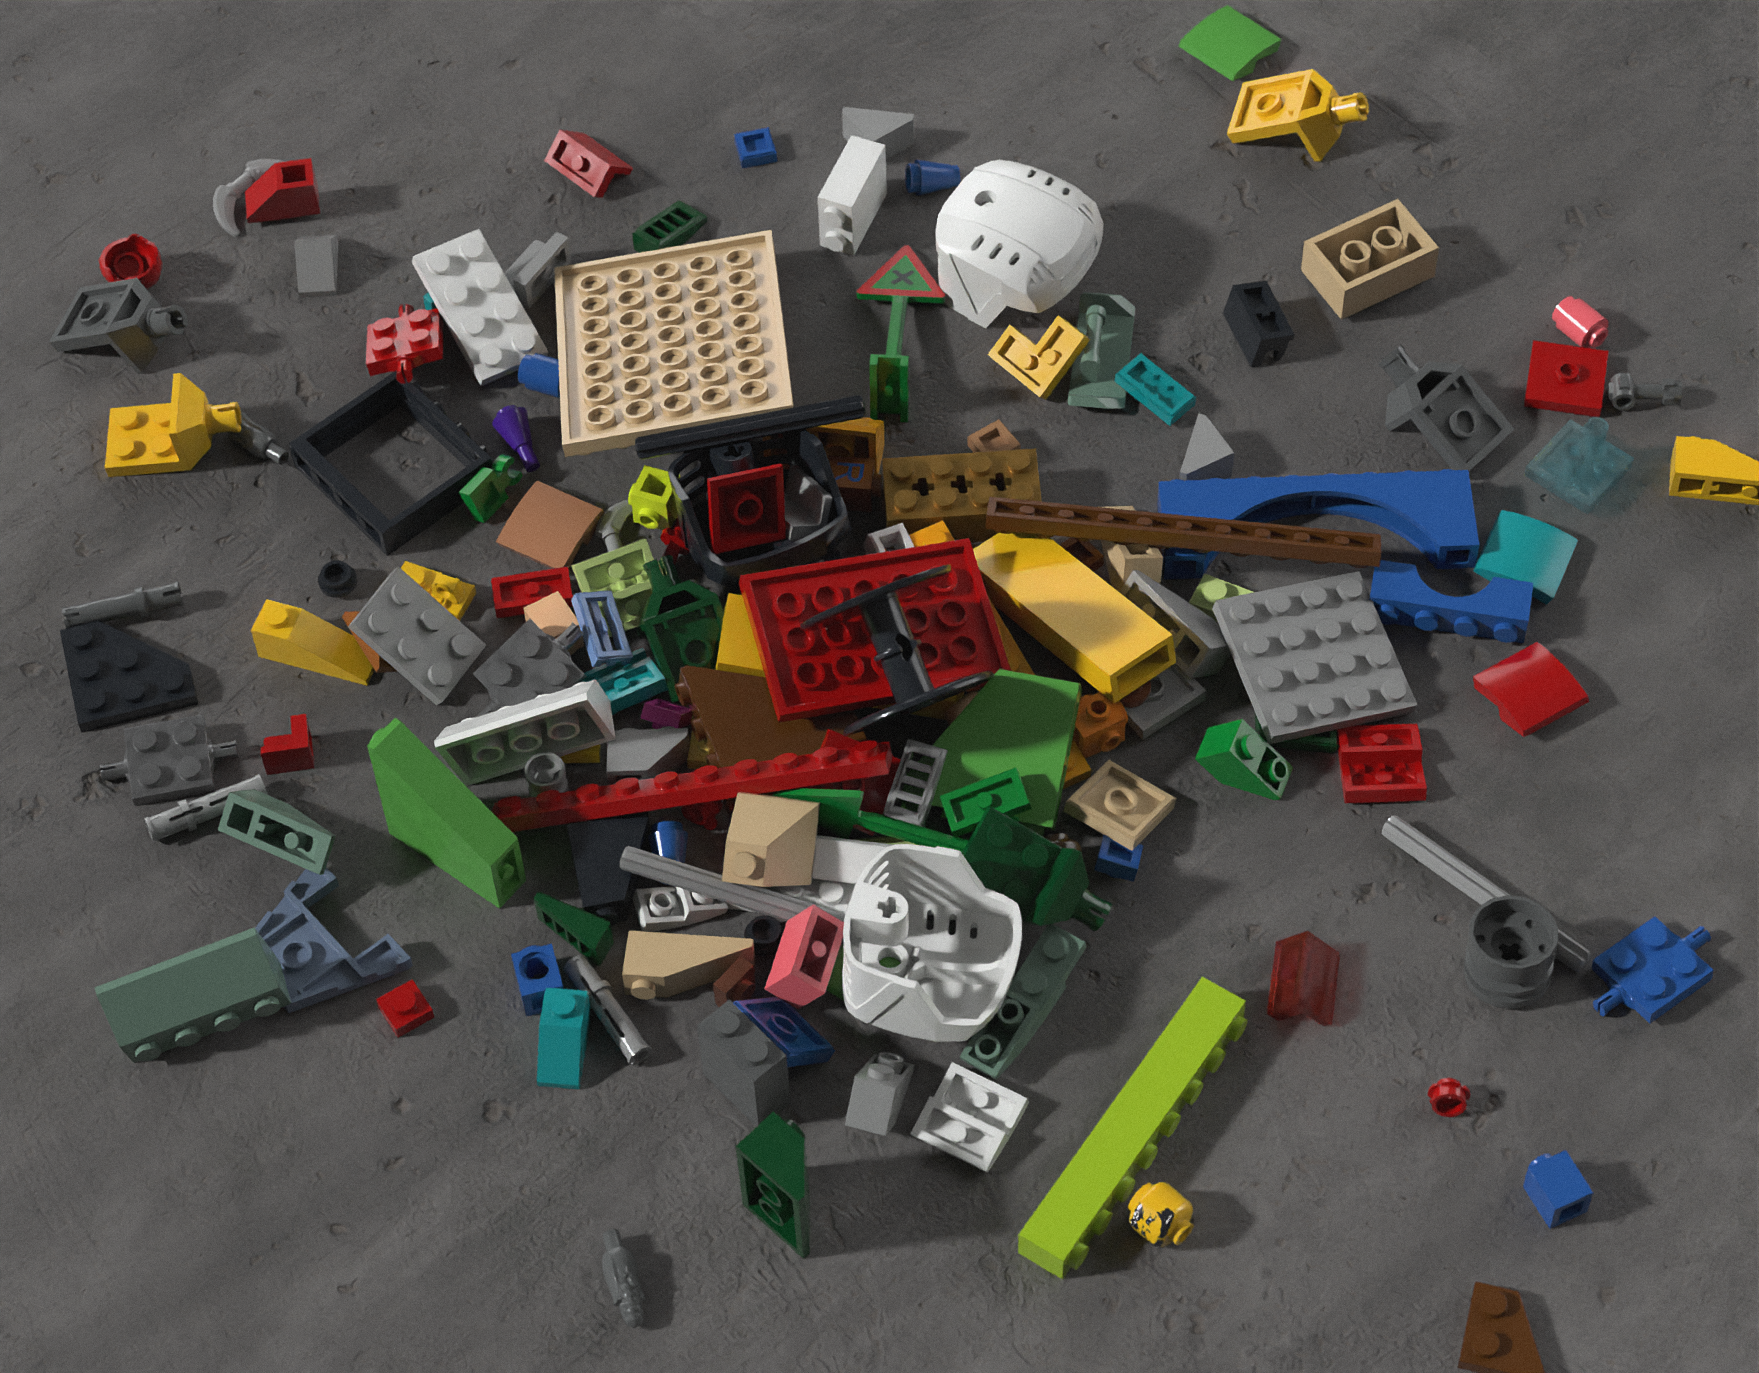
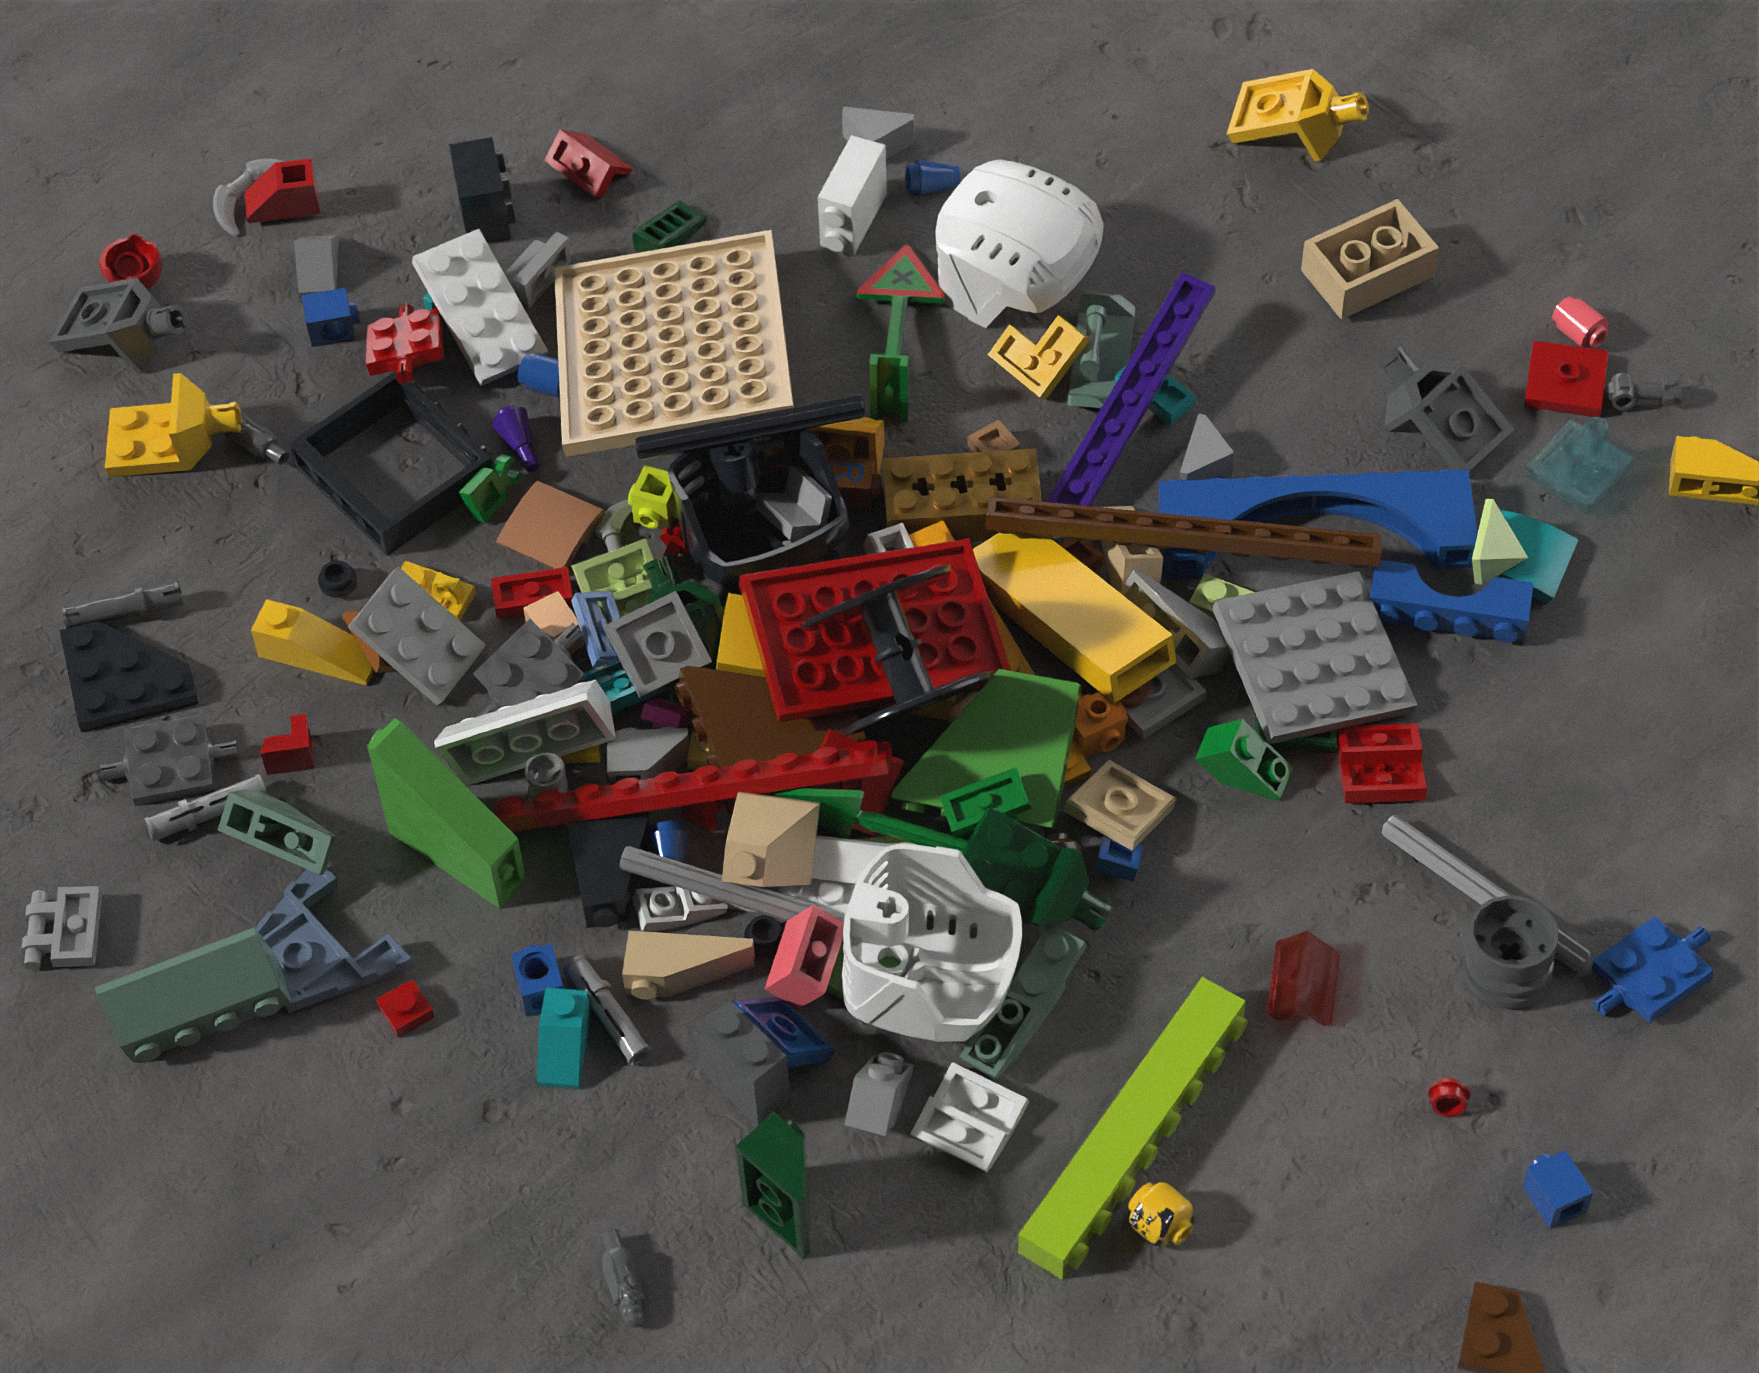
dark green slope [533,892,614,966] -> none
red slope [707,464,786,554] -> none
copper plate [713,956,756,1007] -> none
blue tile [734,127,777,168] -> none
light grey slope [882,739,948,828] -> none
bright green slope [1179,5,1282,81] -> none
black hinge [1223,280,1295,367] -> none
red slope [1473,642,1589,737] -> none
none -> light grey plate [21,886,102,970]
none -> blue brick [302,288,360,347]
none -> black brick [449,137,516,243]
none -> light grey plate [603,591,712,699]
none -> dark purple plate [1046,272,1215,506]
none -> yellowish green slope [1472,499,1528,585]

